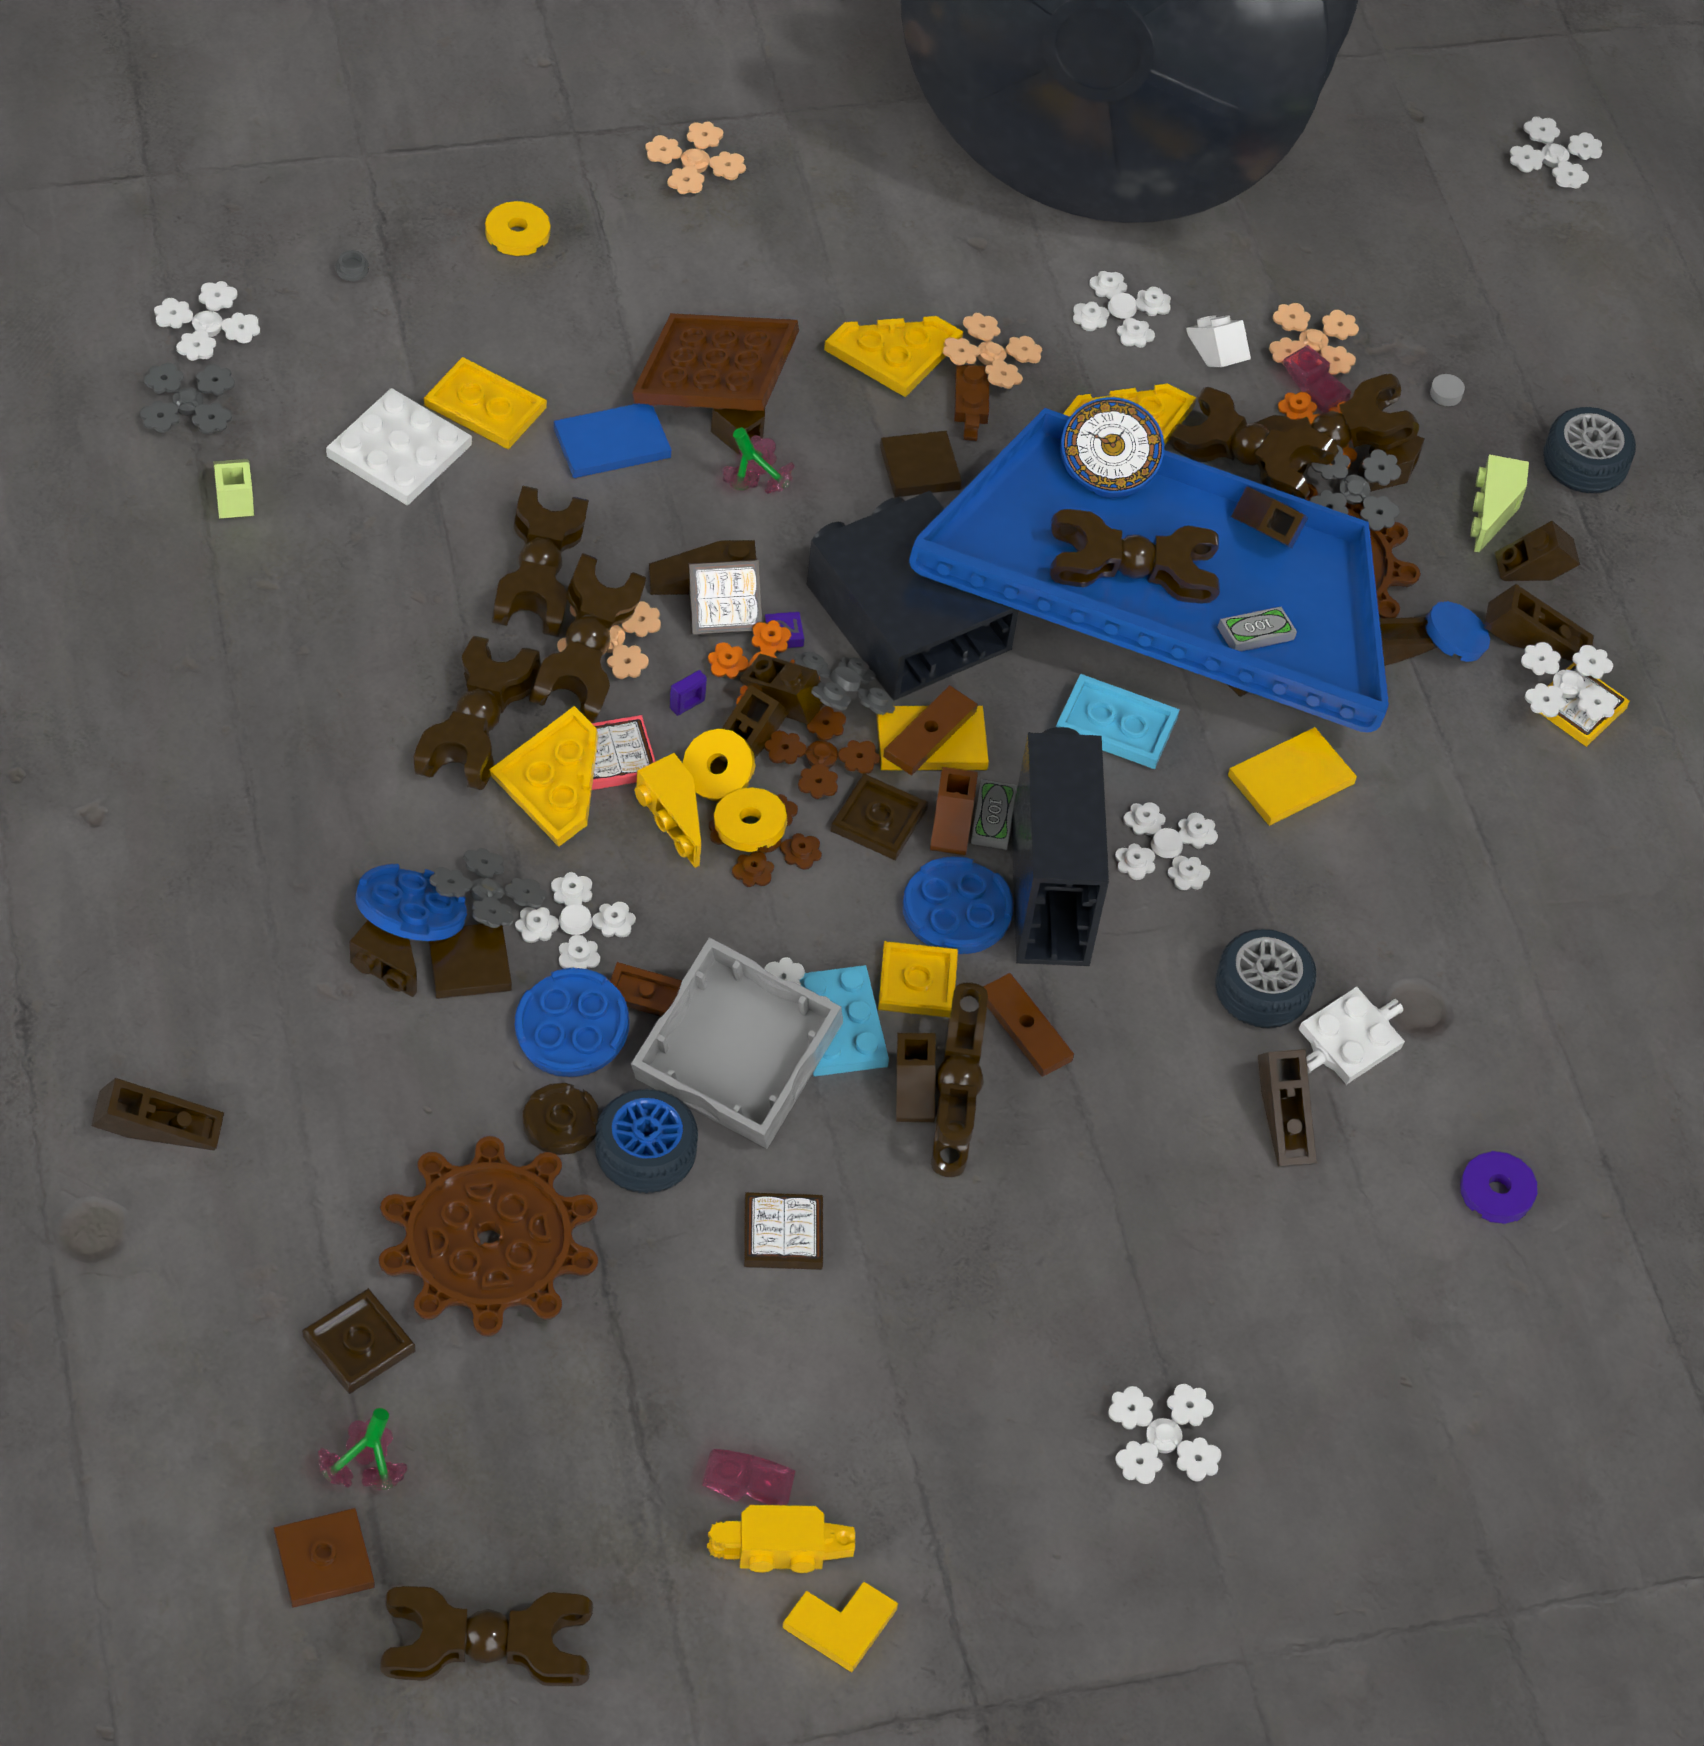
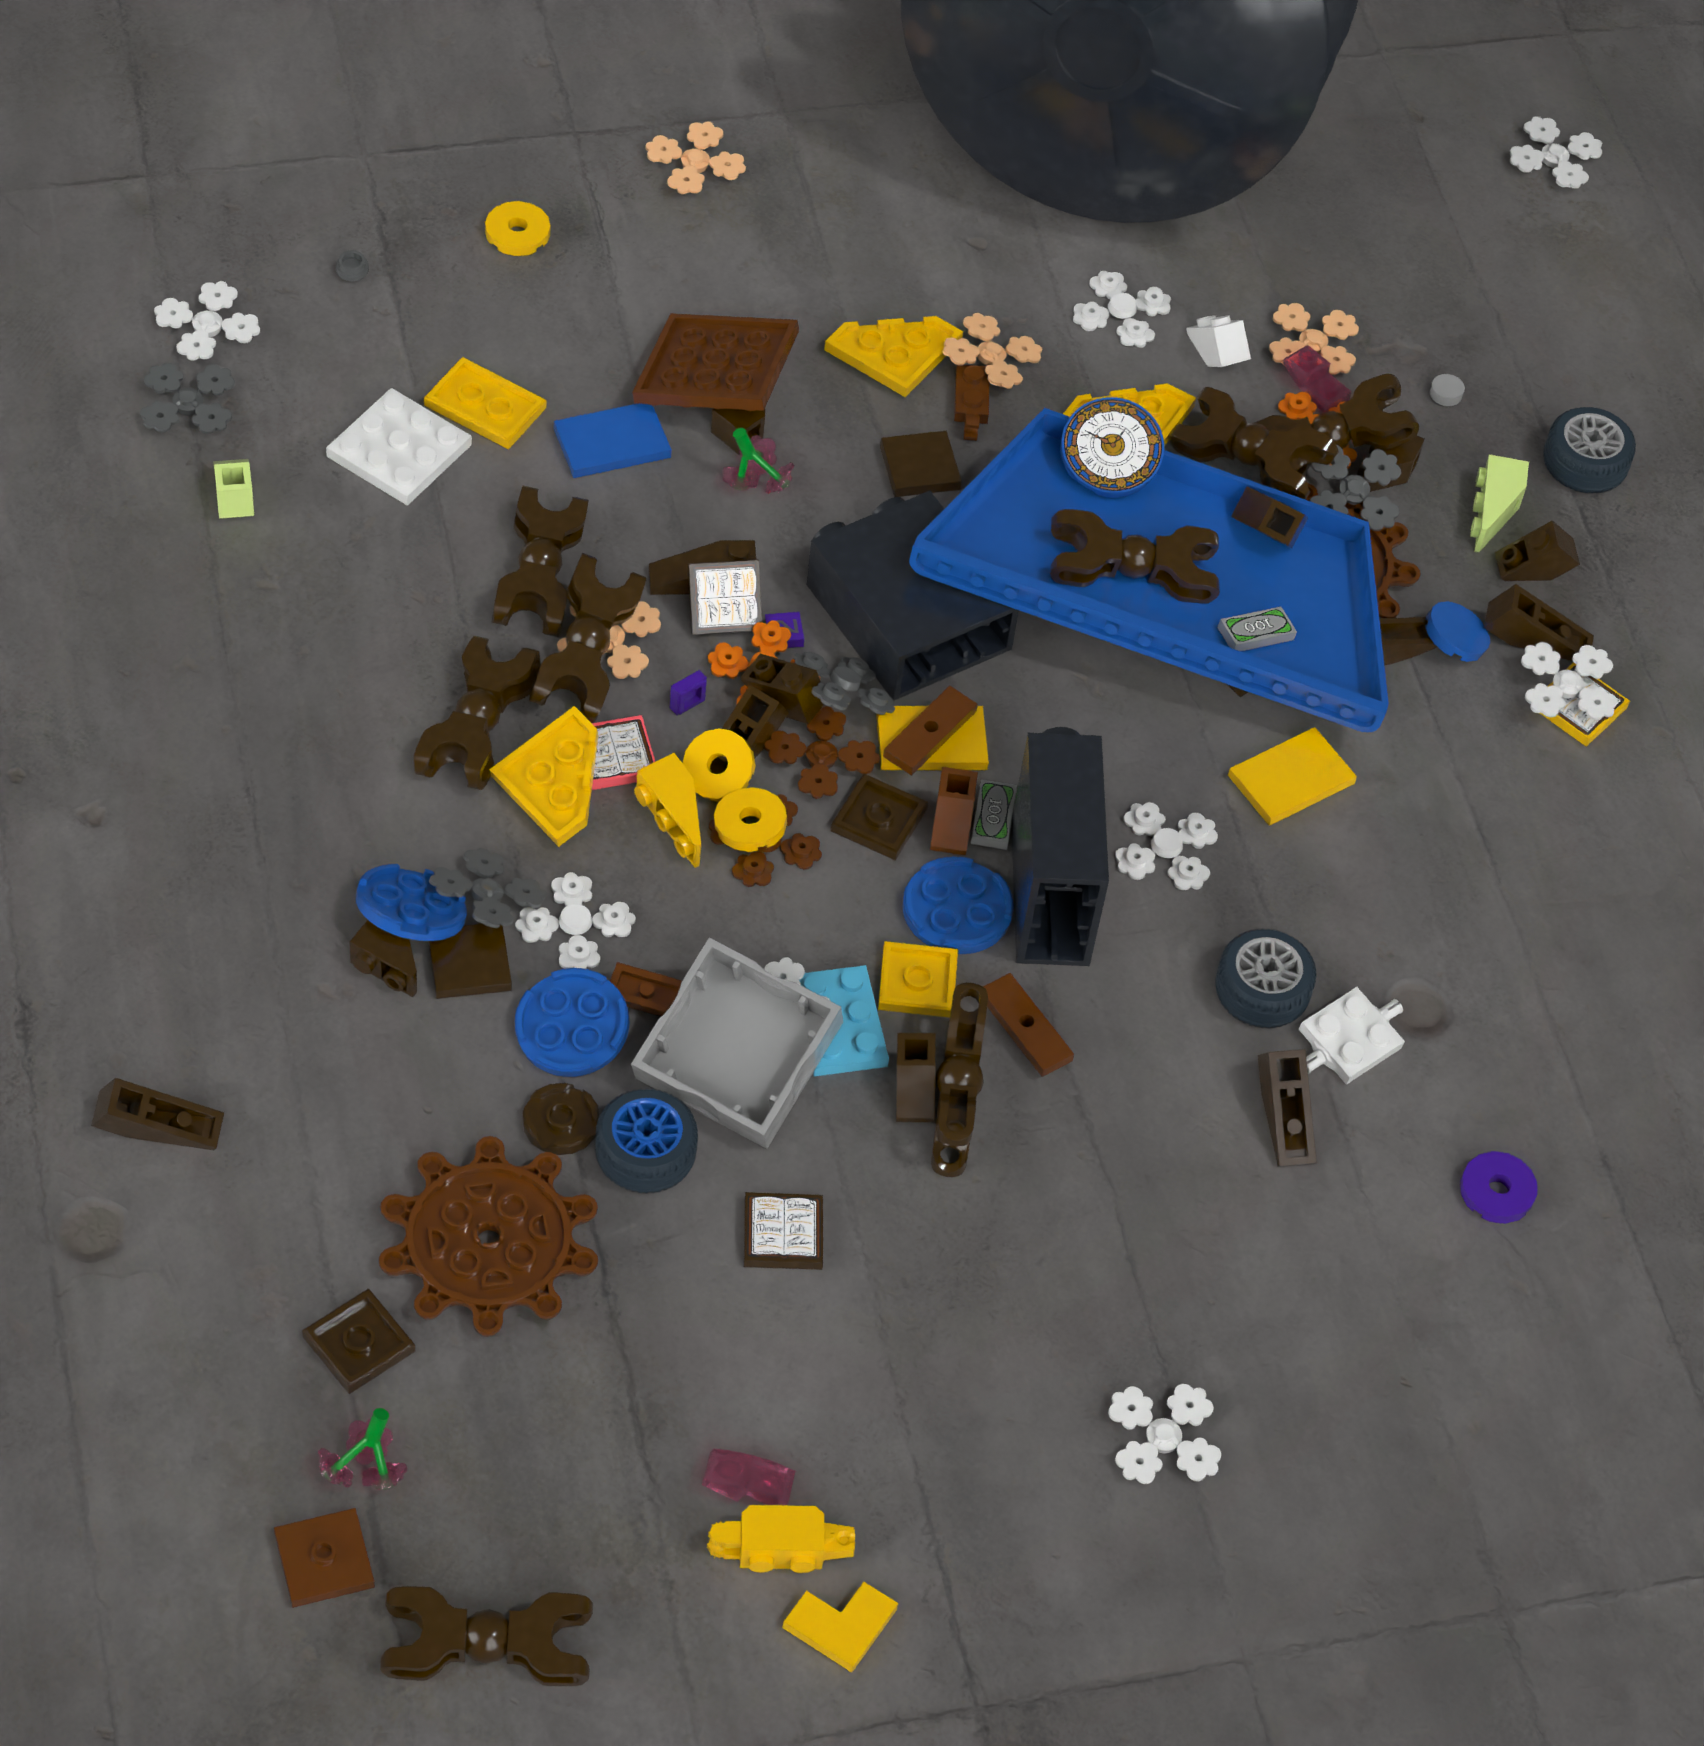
medium azure plate [1056,674,1180,769] -> none

